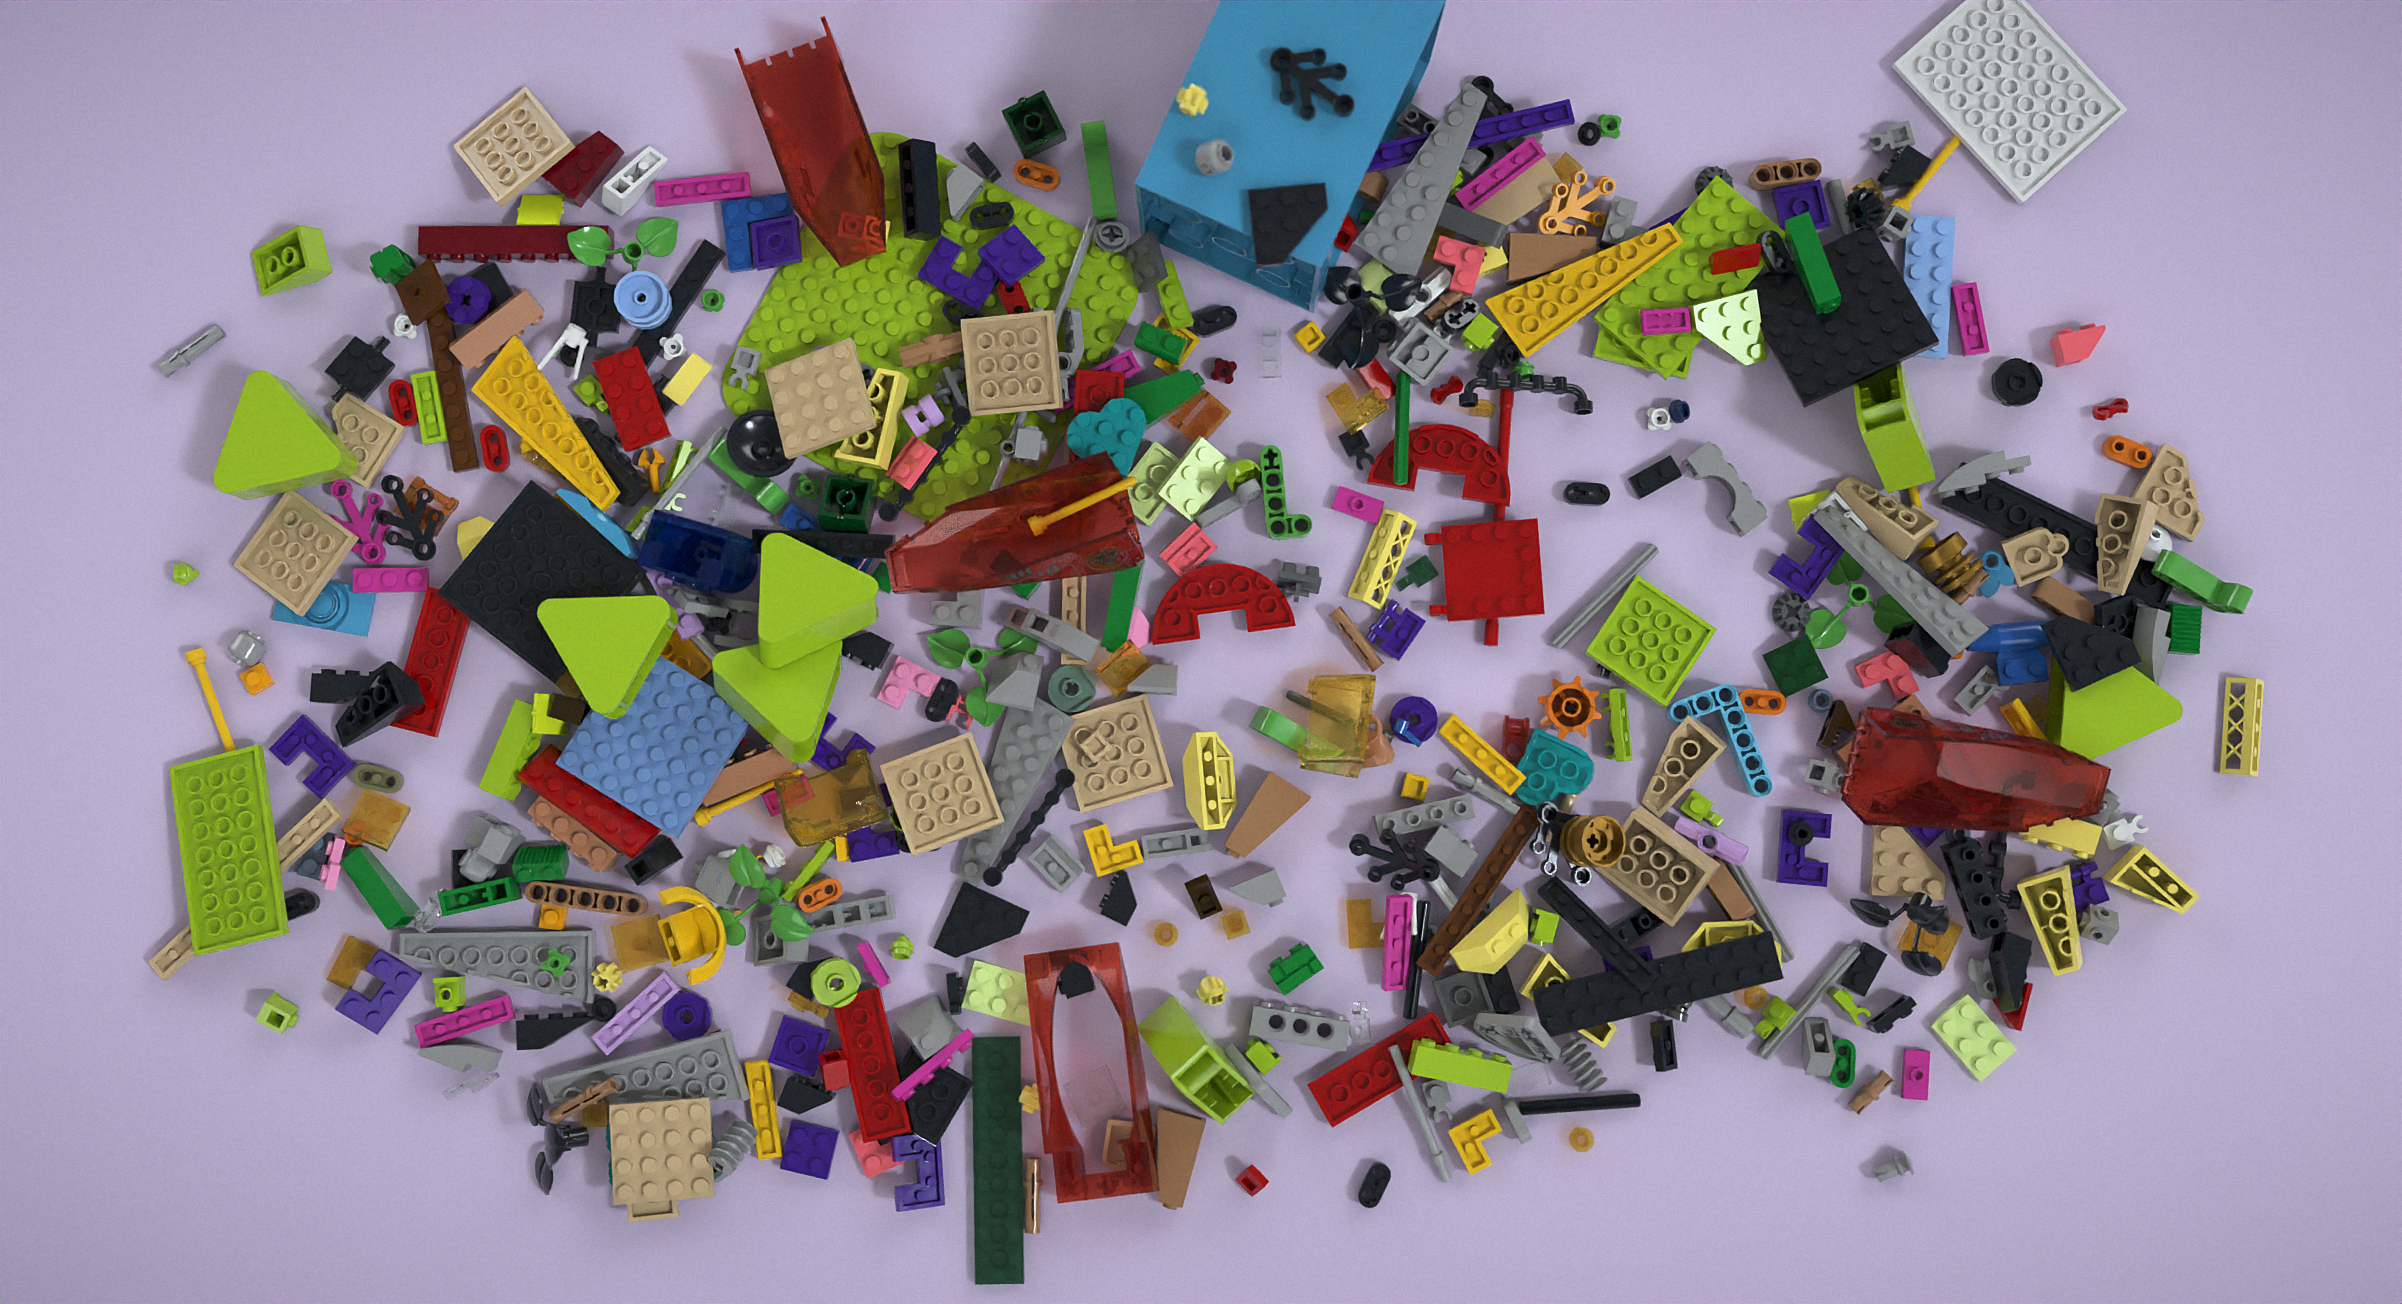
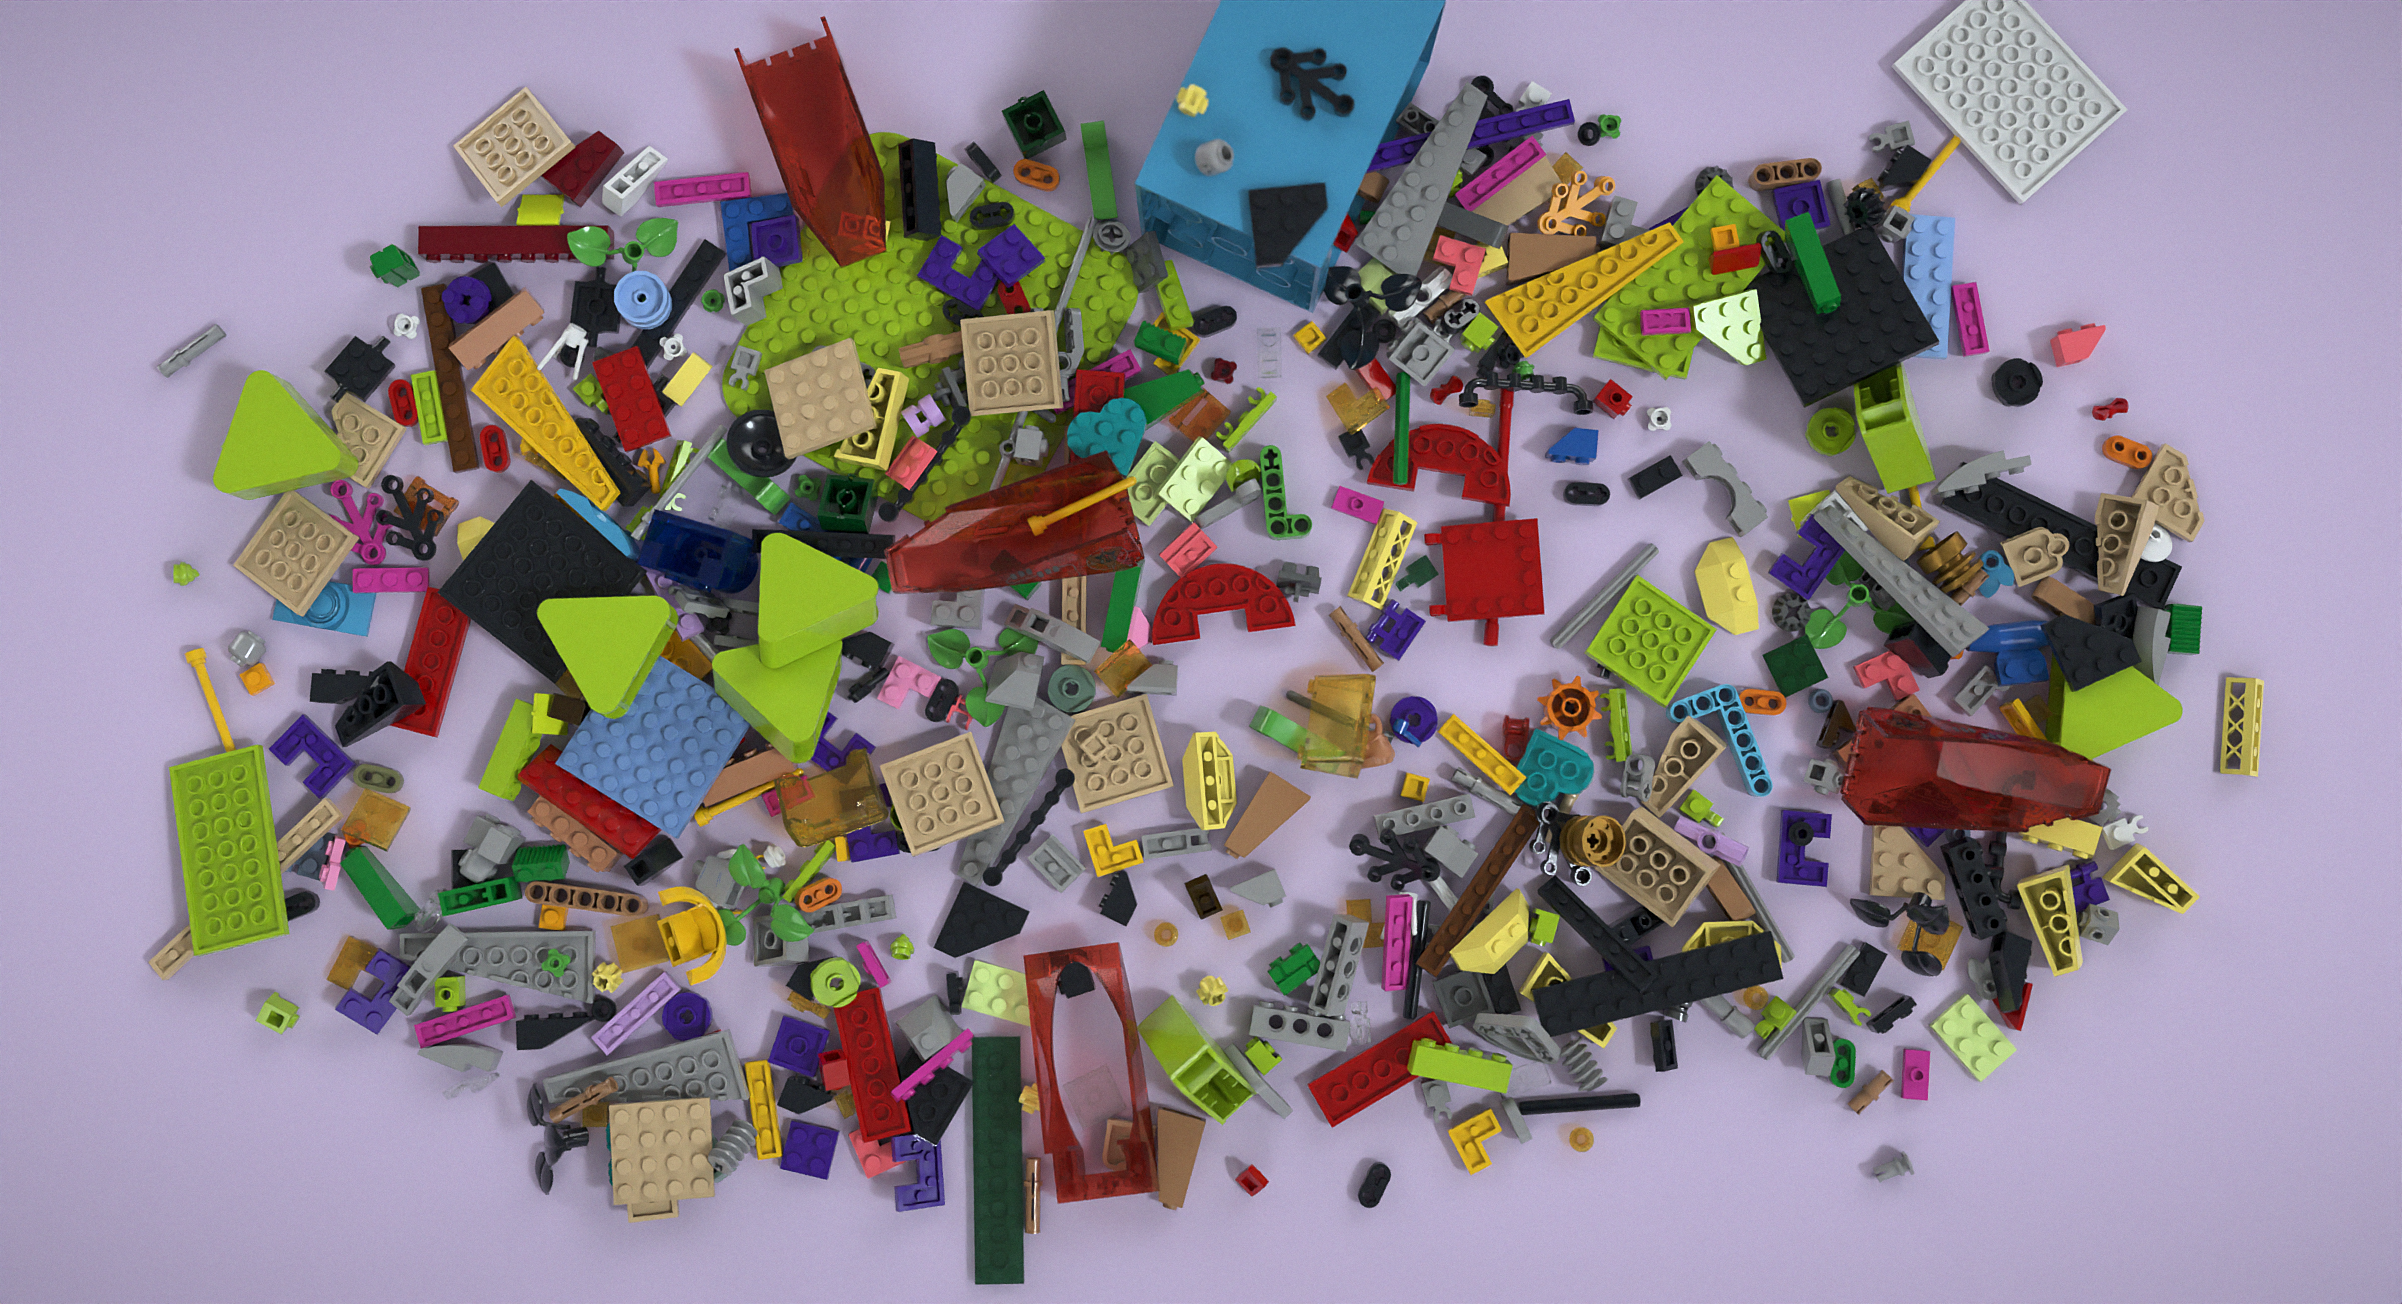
lime slope [251,225,333,297] -> none
reddish brown plate [394,259,451,326] -> none
light grey bar [1389,1044,1451,1183] -> none
dark blue plate [1668,399,1690,424] -> none
bright green beam [2151,549,2253,614] -> none
none -> light grey slope [389,923,469,1017]
none -> light grey brick [723,257,783,326]
none -> clear yellow plate [834,1090,857,1119]
none -> black plate [847,667,890,703]
none -> lime plate [1216,387,1277,453]
none -> light grey brick [1308,915,1369,1016]
none -> white plate [1515,81,1552,112]
none -> blue slope [1545,428,1599,465]
none -> red brick [1592,379,1633,419]
none -> light grey piece [1620,754,1655,802]
none -> light yellow wedge [1694,537,1759,635]
none -> light orange plate [1710,224,1740,252]
none -> lime plate [1805,407,1856,456]
none -> dark grey hips [1859,572,1896,611]

